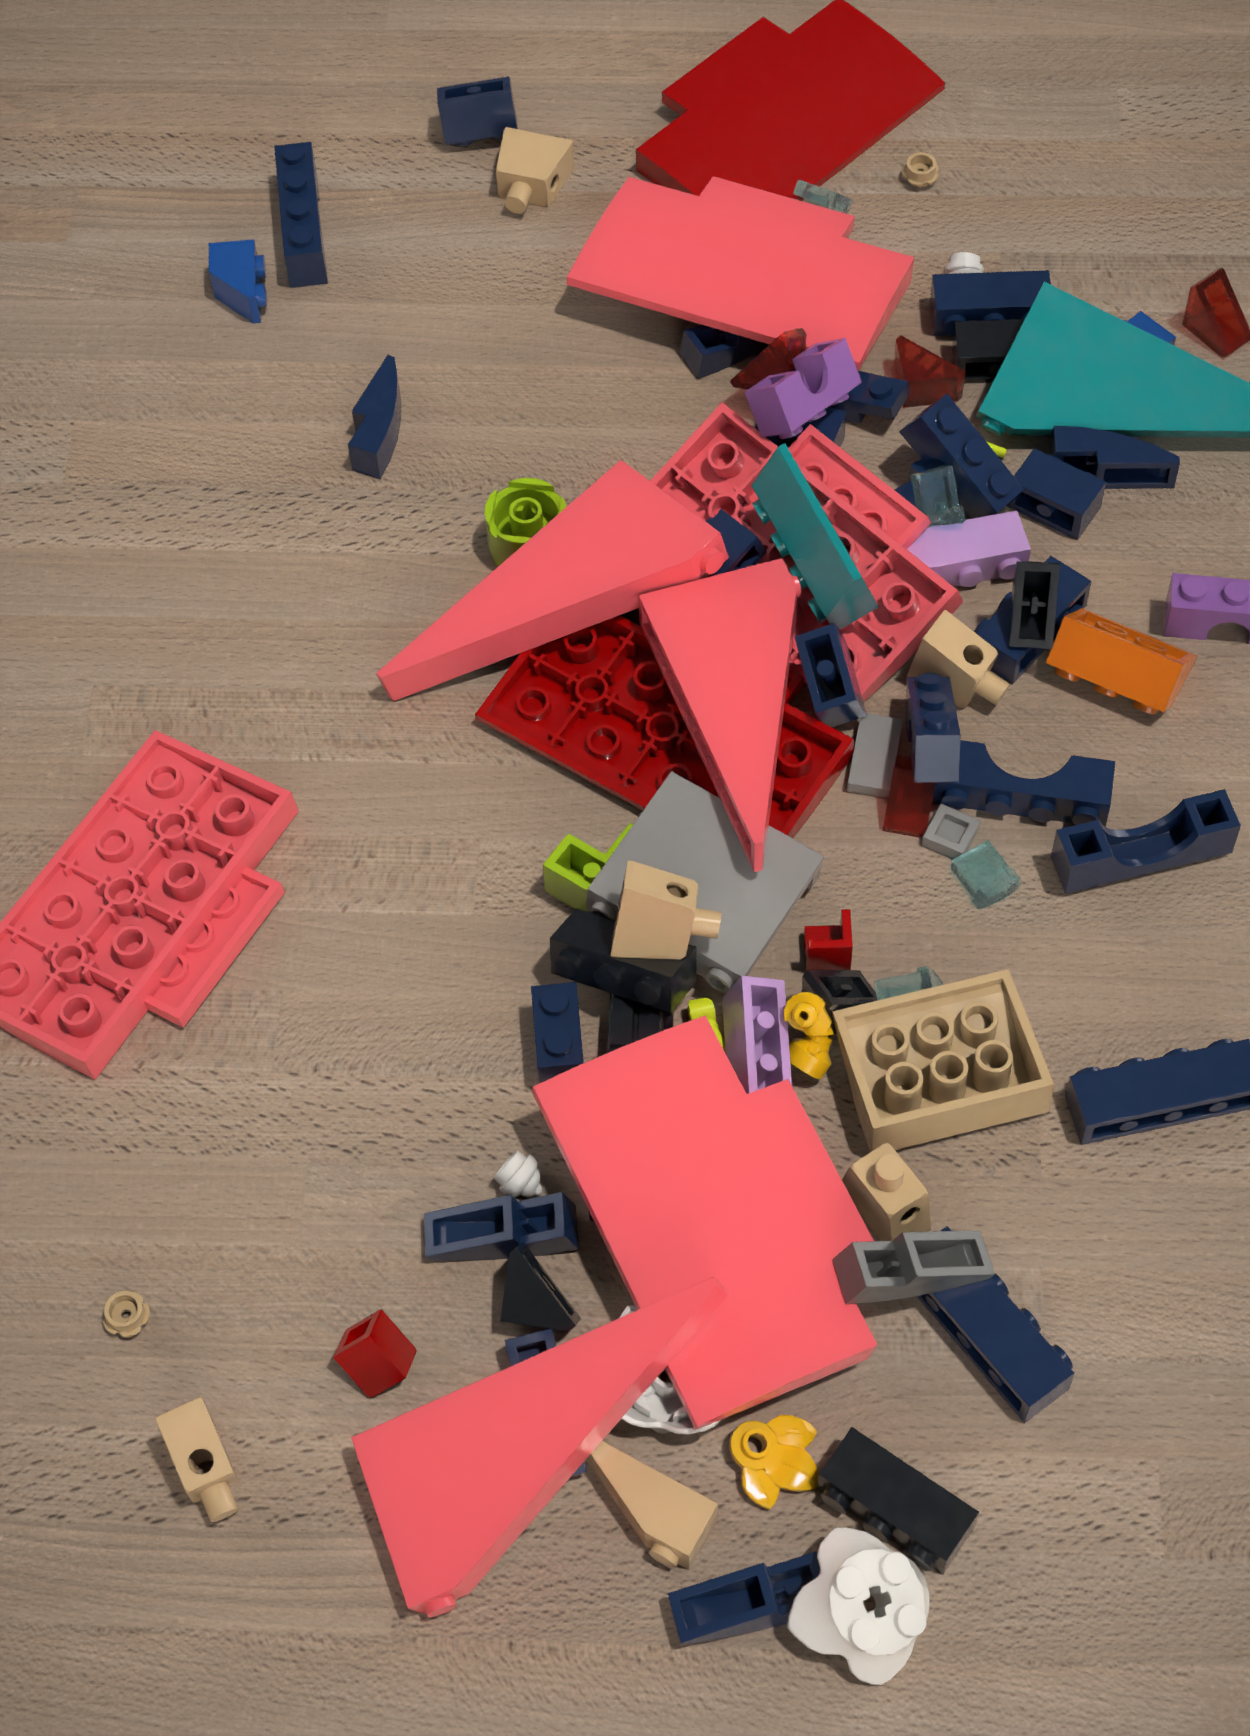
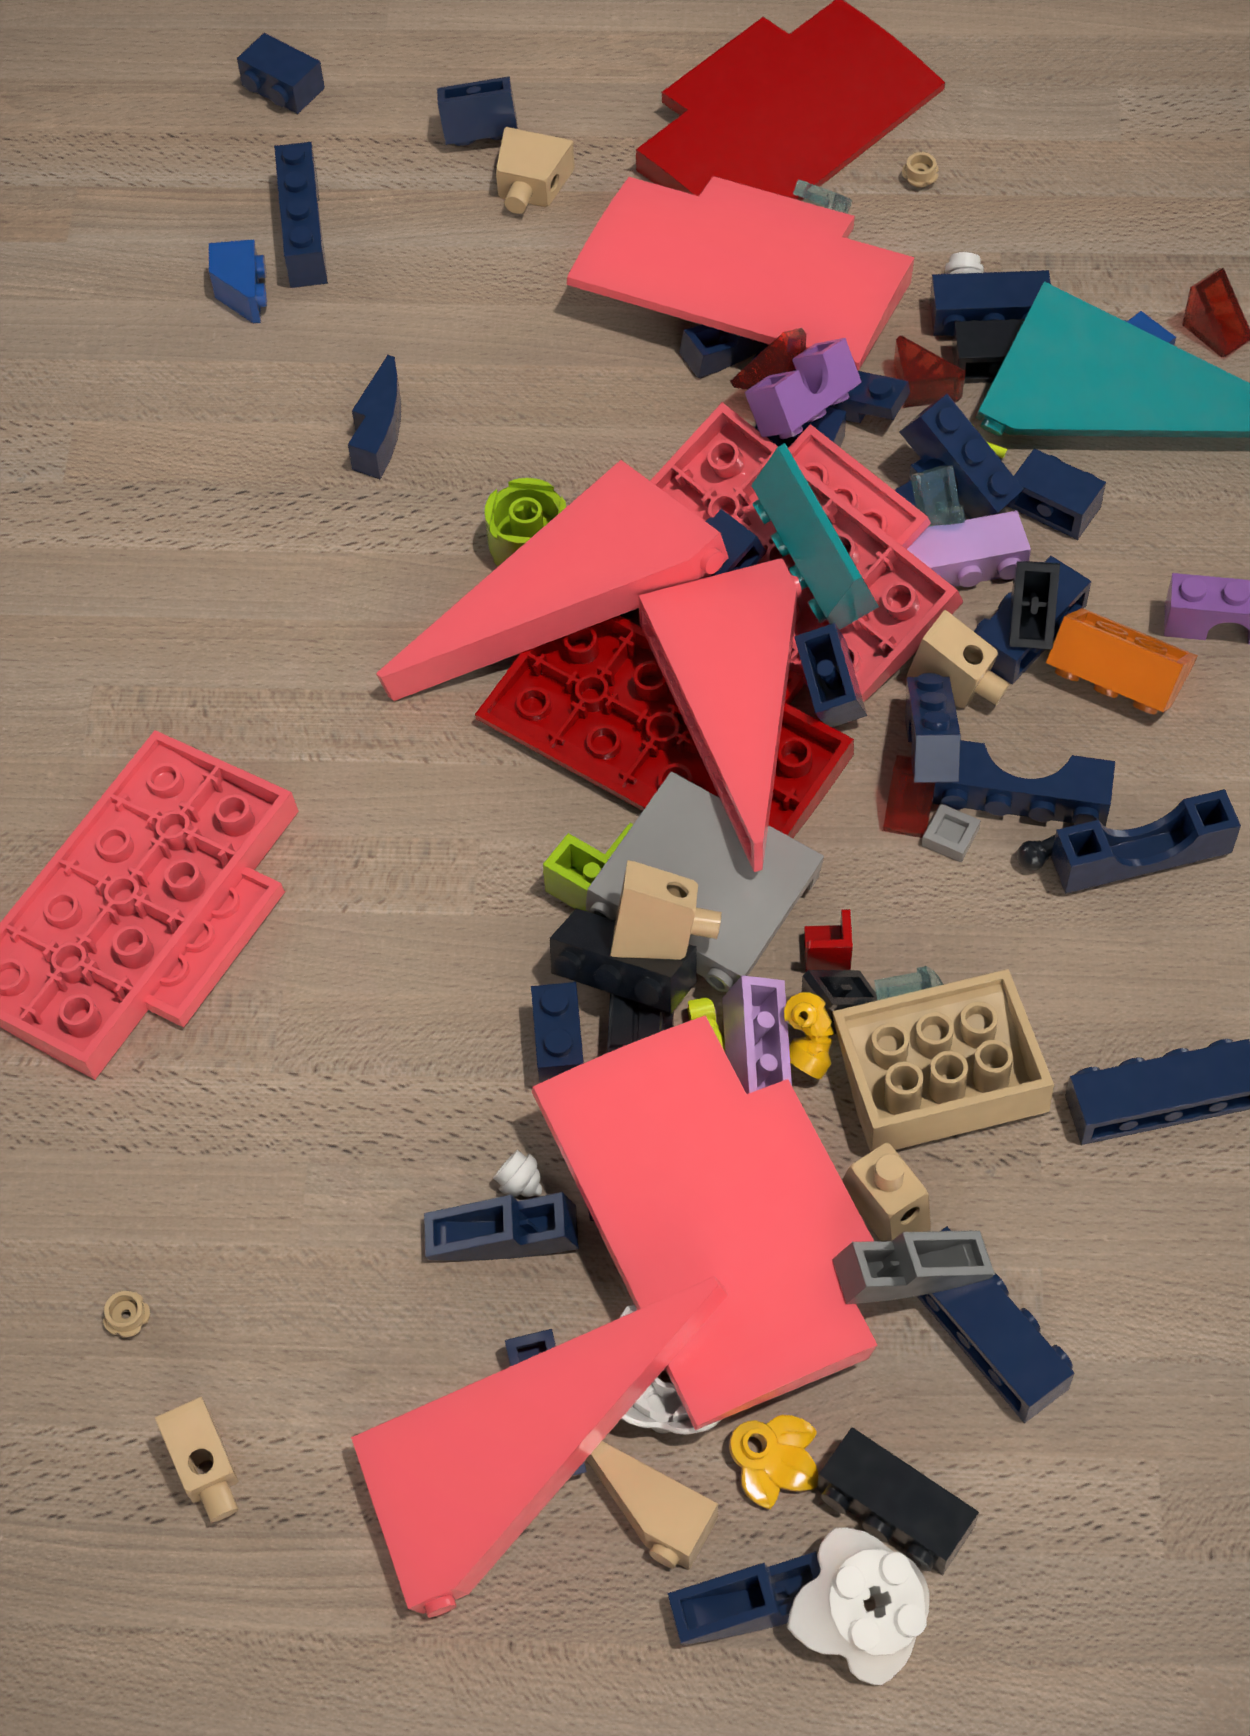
red panel [333,1309,417,1397] -> none
black slope [500,1242,581,1331] -> none
light grey tile [847,714,903,798] -> none
clear light blue tile [951,840,1022,909] -> none
dark blue slope [1050,426,1180,489] -> none
none -> dark blue brick [237,33,325,114]
none -> black piece [1017,835,1055,871]

